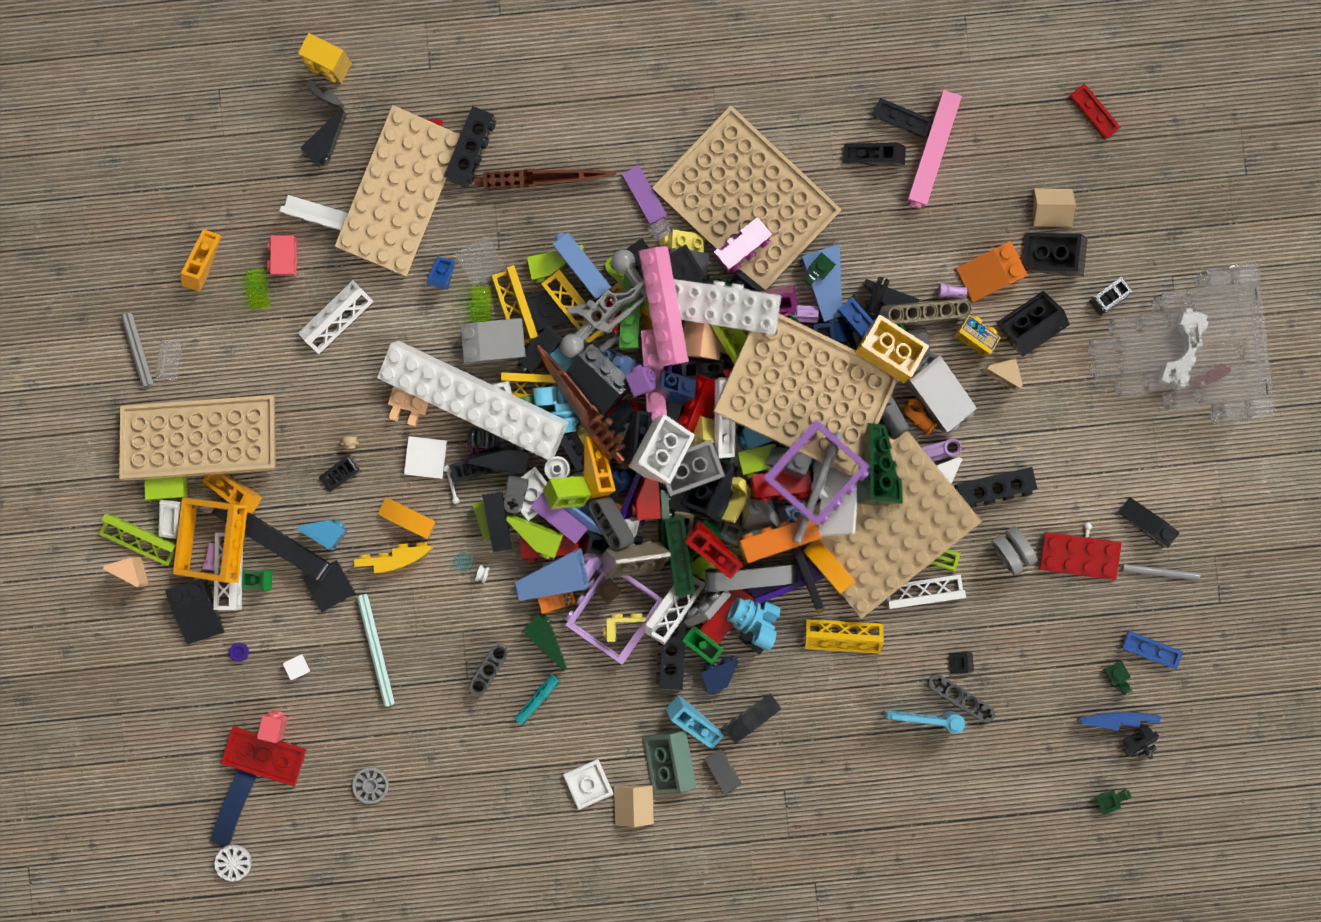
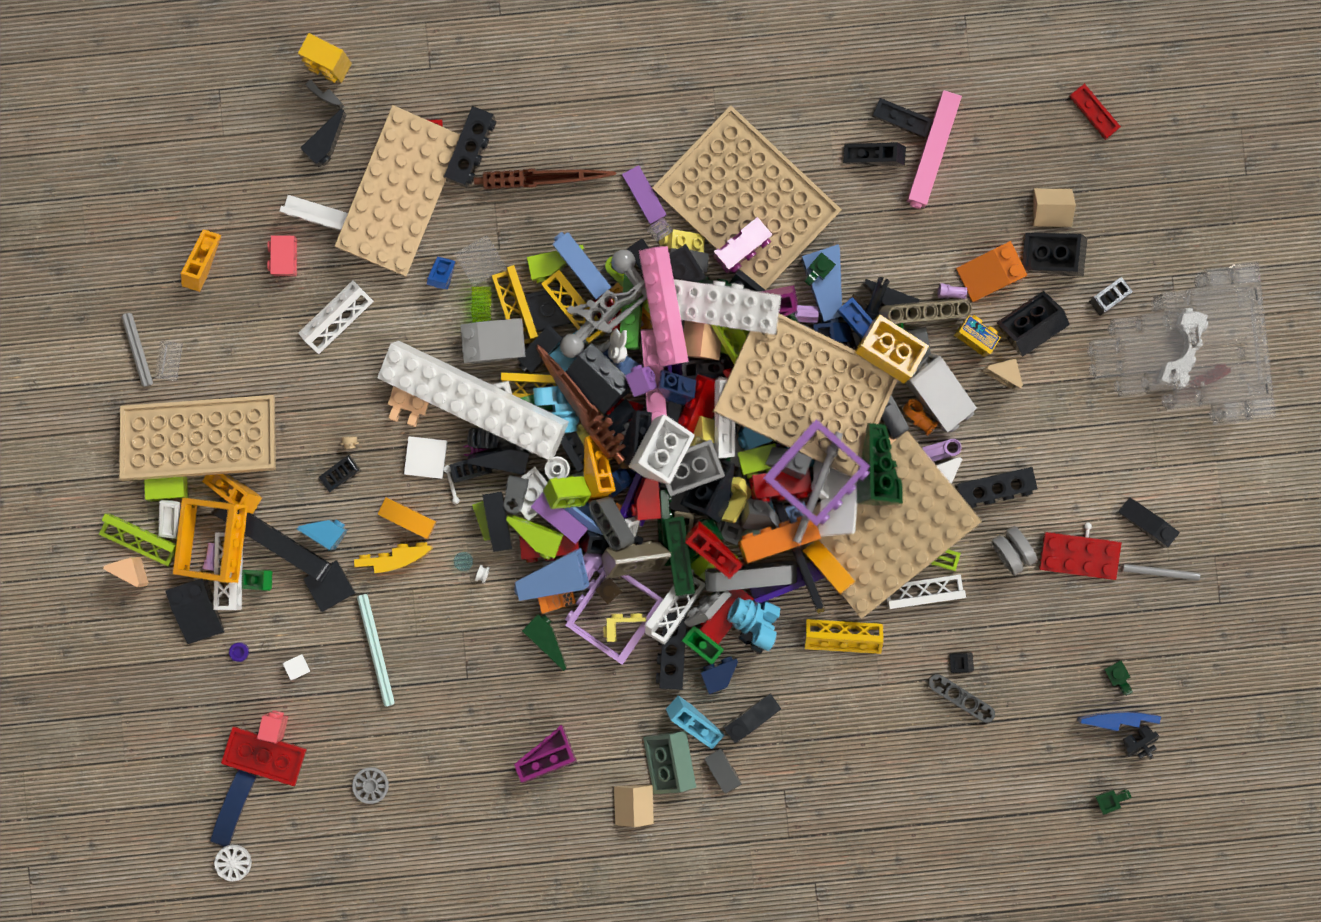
clear neon green slope [246,268,271,310] -> none
dark grey beam [469,644,508,695] -> none
teal pin [514,674,561,725] -> none
white tile [563,759,614,810] -> none
medium azure piece [883,710,965,734] -> none
blue plate [1121,630,1183,670] -> none
none -> magenta wedge [514,725,577,783]
none -> white plate [608,328,627,363]

